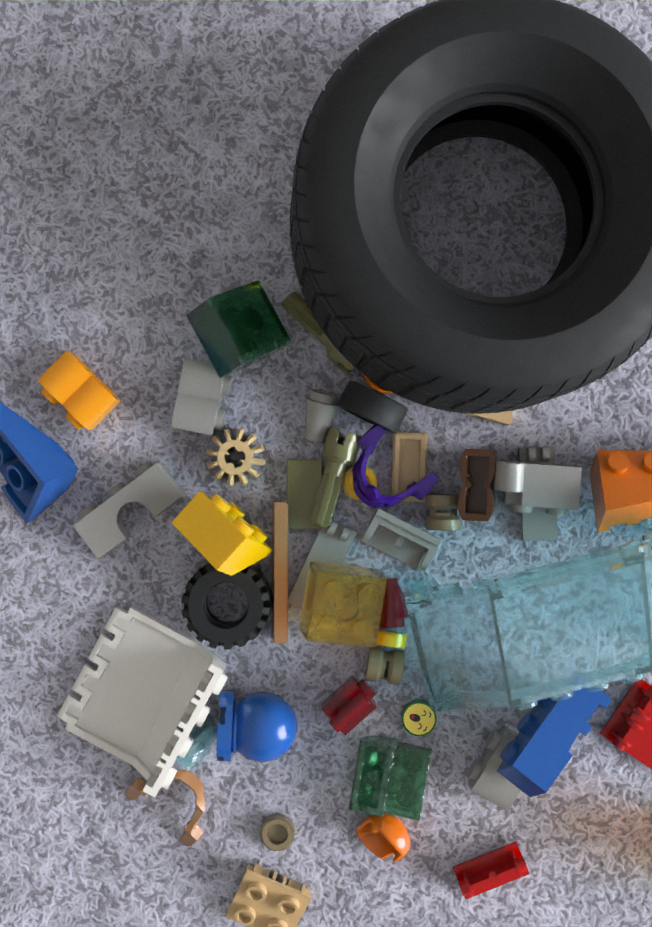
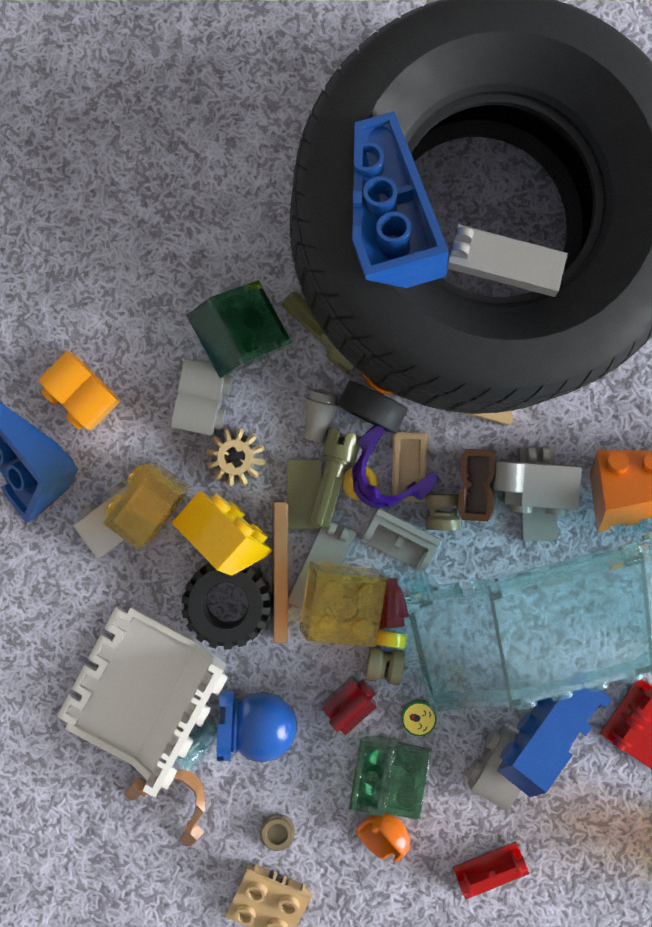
none -> clear yellow brick [103,462,191,550]
none -> blue wedge [352,111,449,288]
none -> light grey hinge [447,224,568,297]

